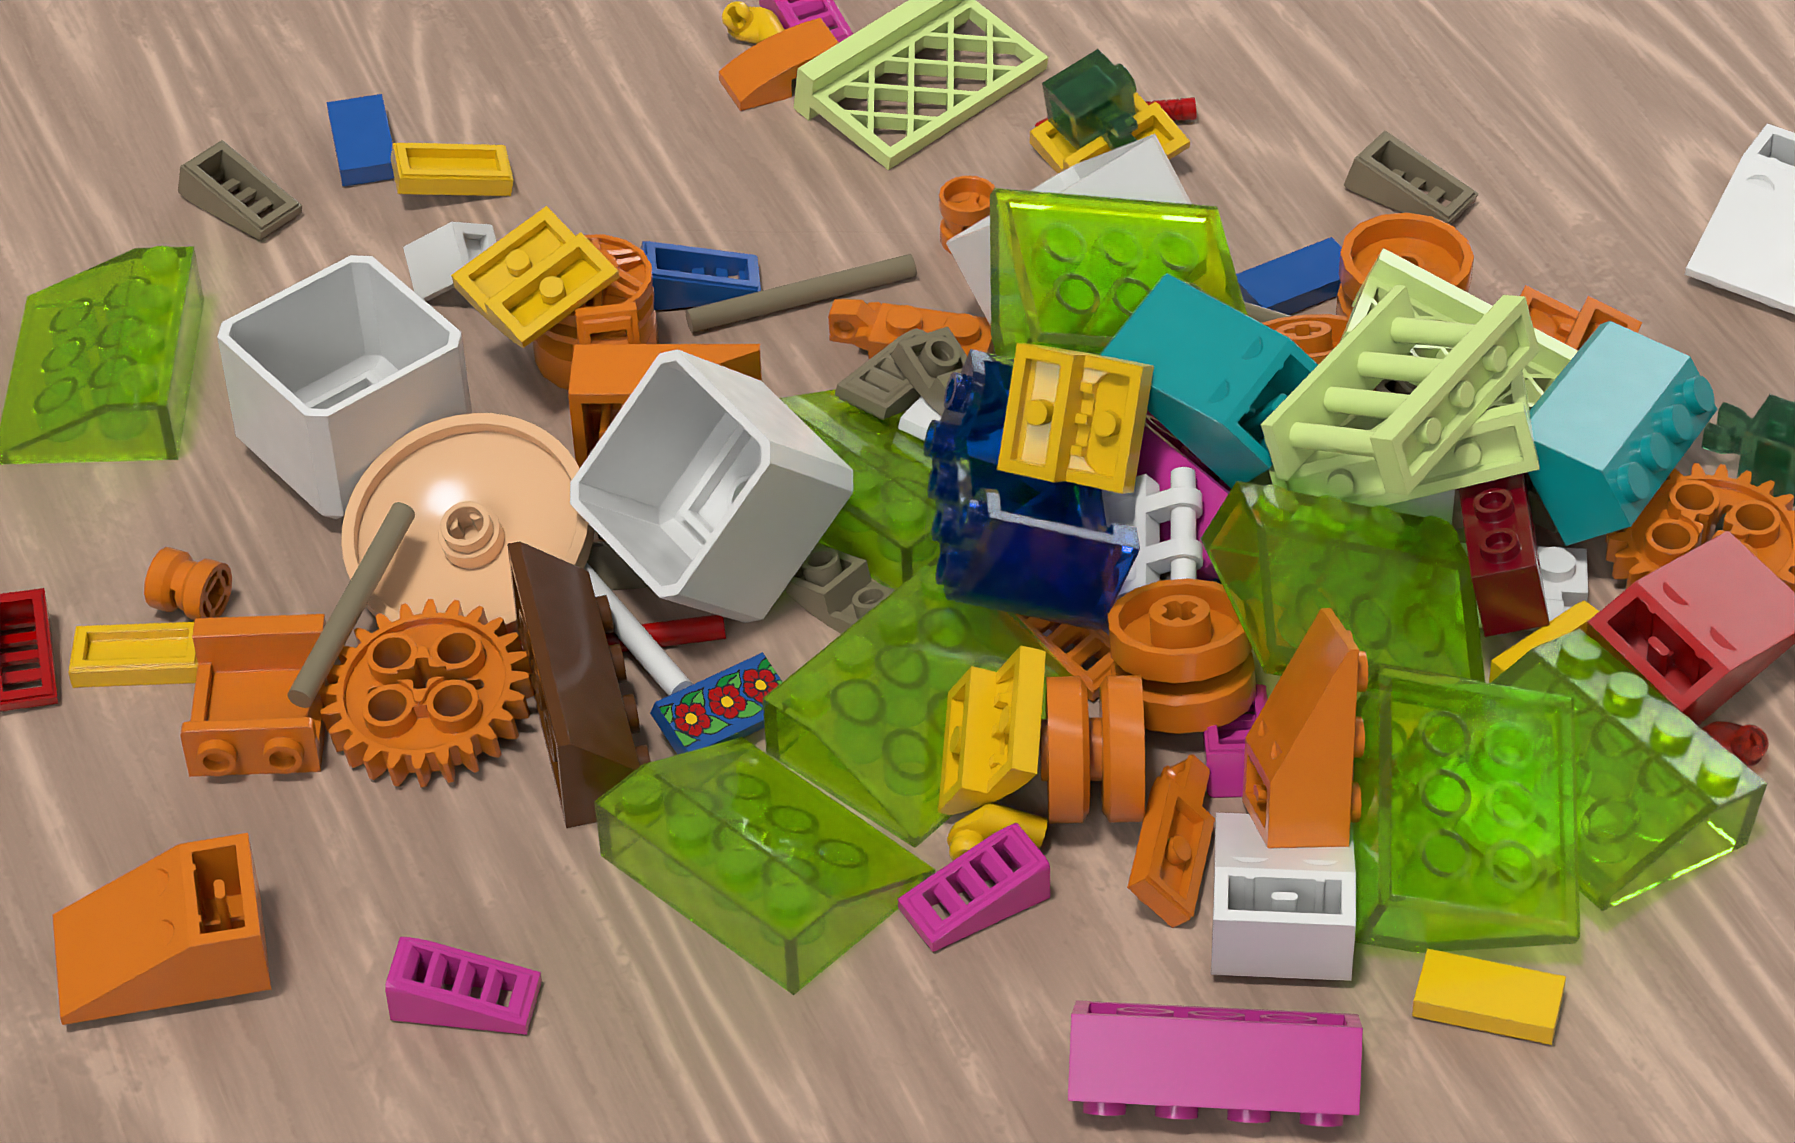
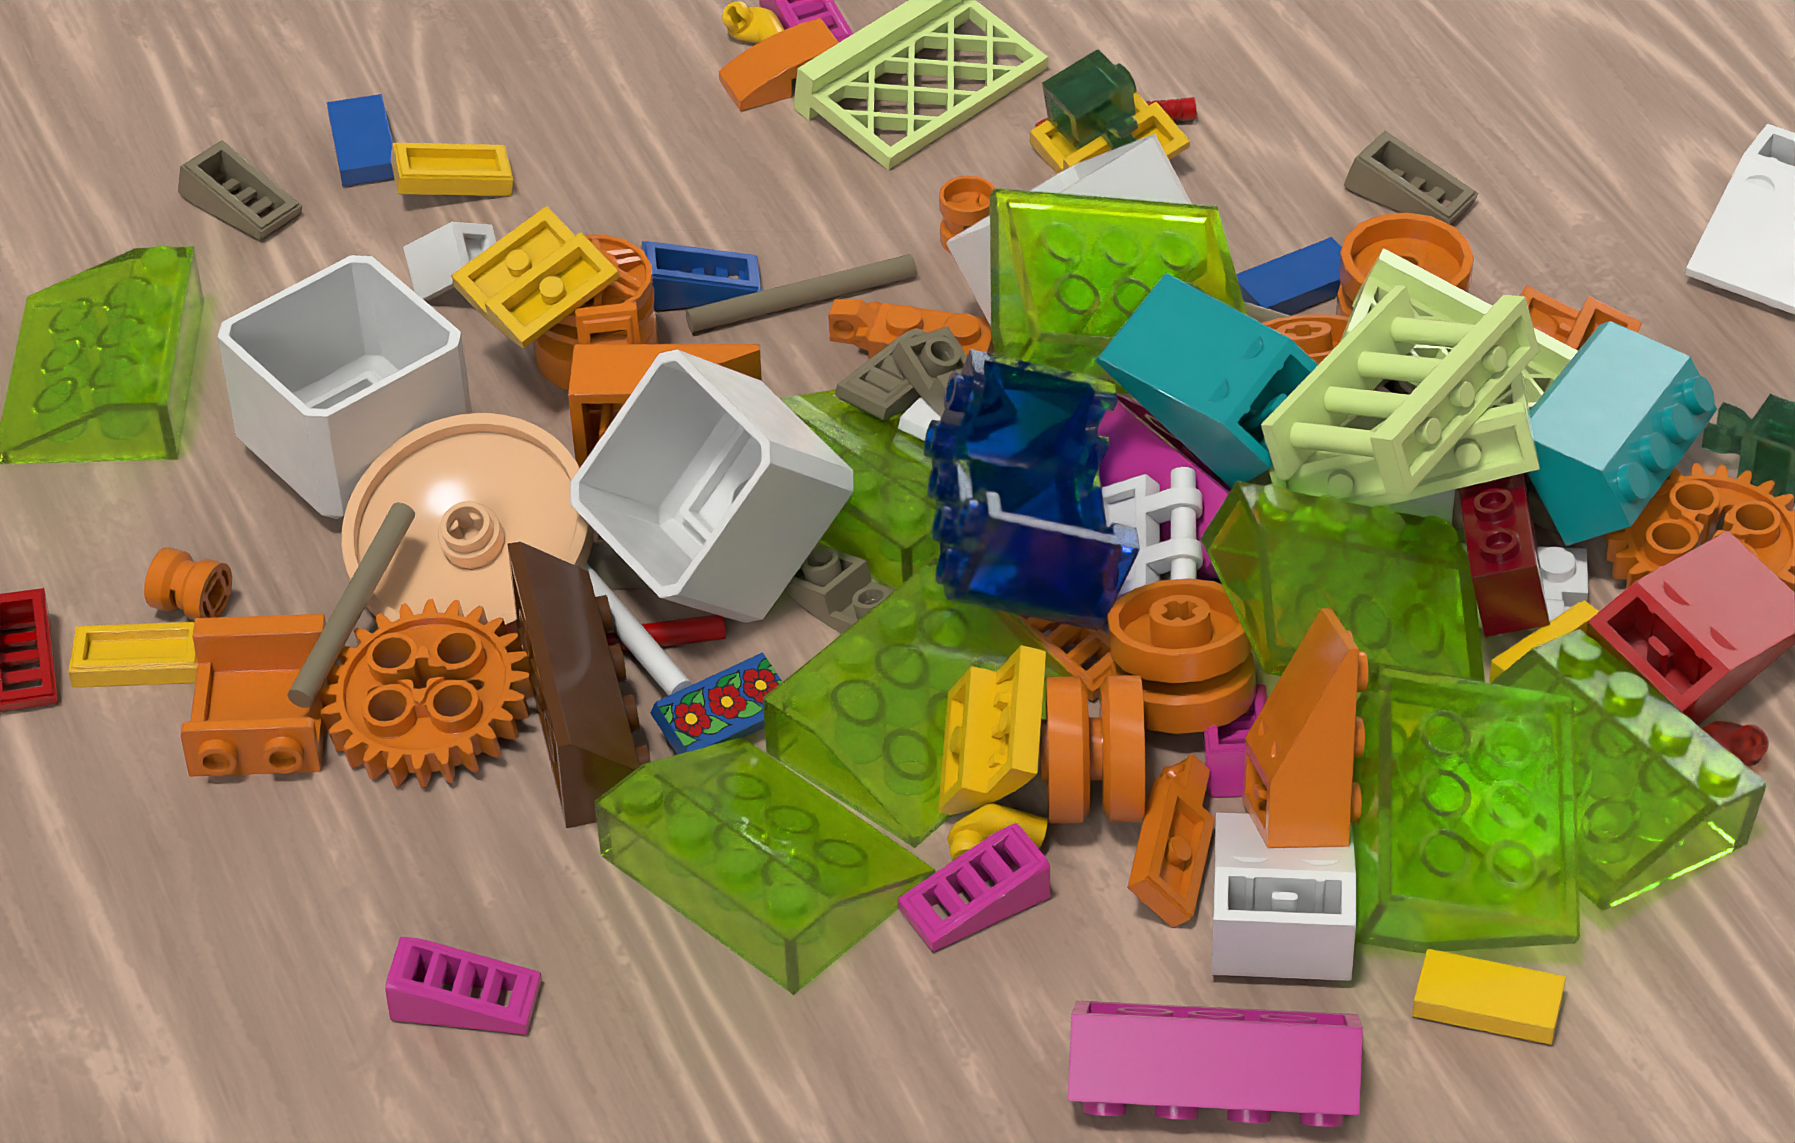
orange slope [53,833,272,1025] -> none
yellow slope [997,343,1154,494] -> none

